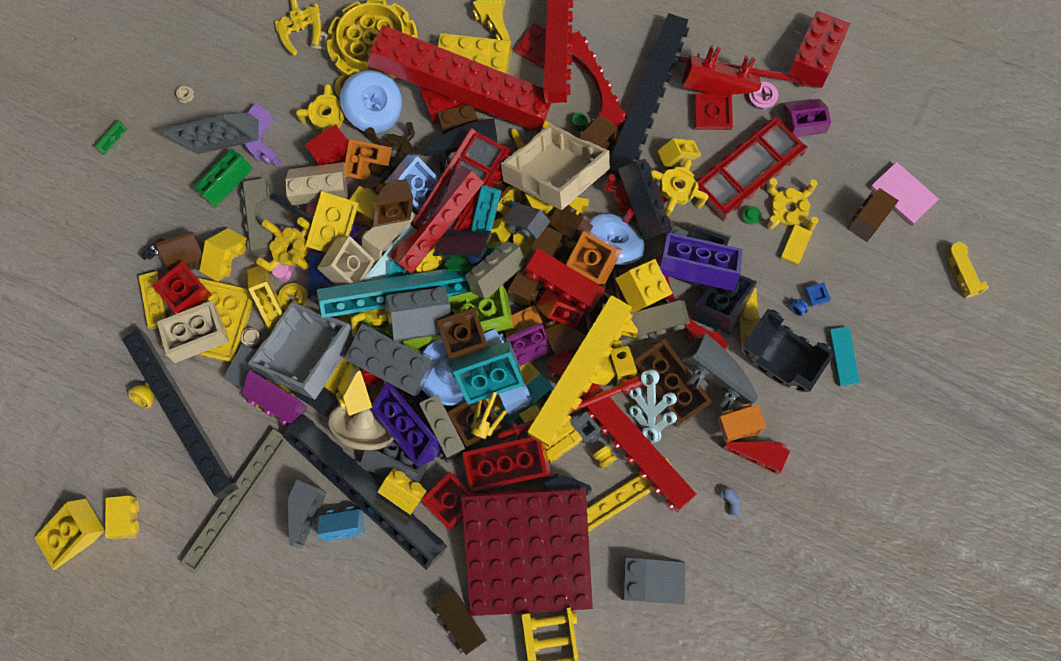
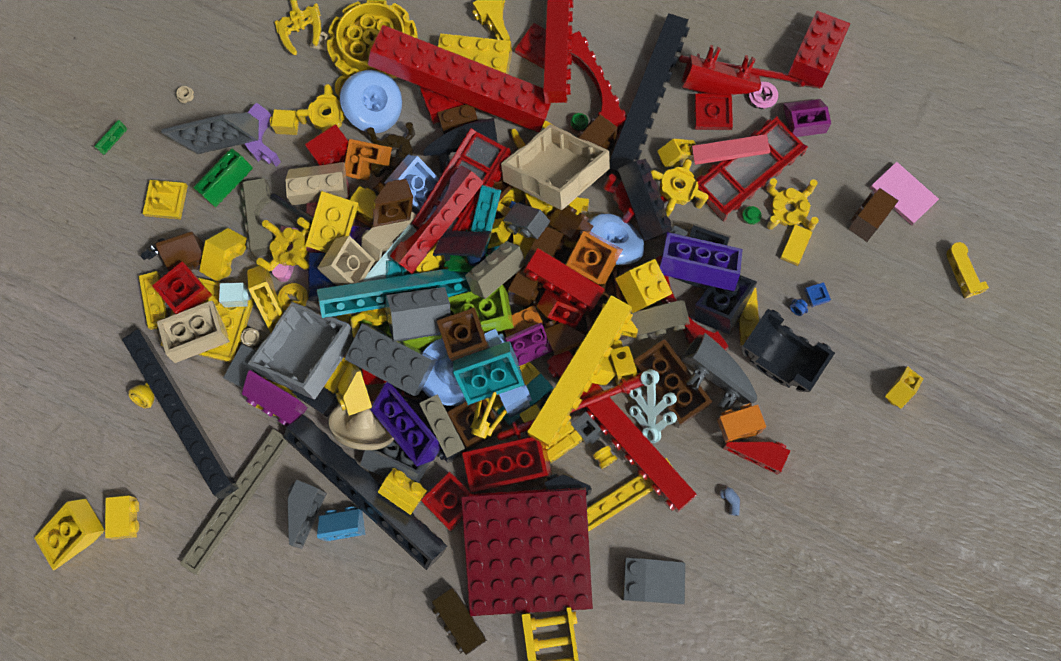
teal tile [829,327,860,387] -> none
none -> yellow plate [143,180,188,220]
none -> light aqua brick [219,283,251,307]
none -> yellow brick [270,109,299,135]
none -> coral tile [692,134,770,165]
none -> yellow slope [885,366,924,409]

